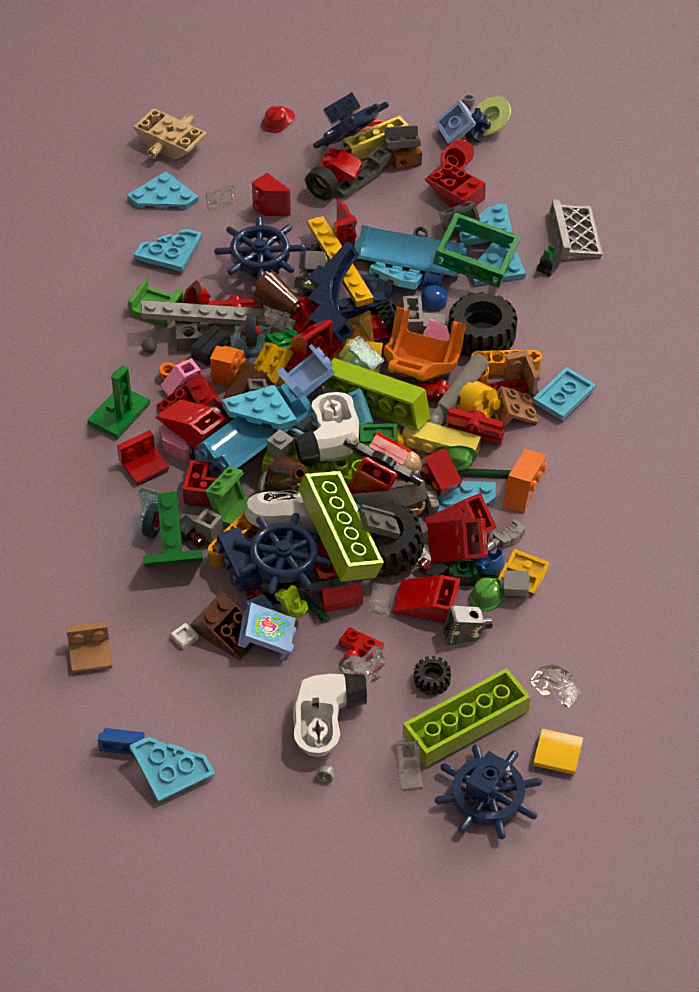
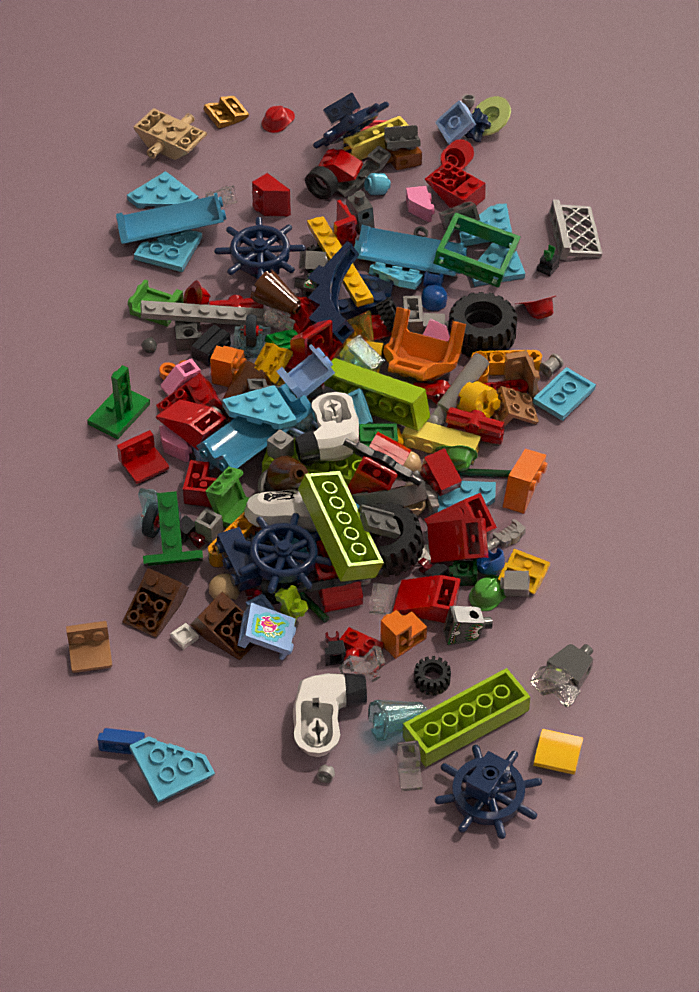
none -> dark azure cylinder [116,193,227,244]
none -> reddish brown slope [122,568,189,638]
none -> pearl gold slope [203,96,249,128]
none -> tan hair [208,573,240,600]
none -> black piece [325,631,346,666]
none -> dark grey torso [346,191,375,235]
none -> medium azure head [364,173,391,195]
none -> clear light blue cone [368,699,428,741]
none -> orange brick [380,610,427,659]
none -> bright pink slope [406,186,435,222]
none -> red piece [515,296,556,319]
none -> light grey bush [540,353,563,377]
none -> dark grey torso [545,644,593,693]

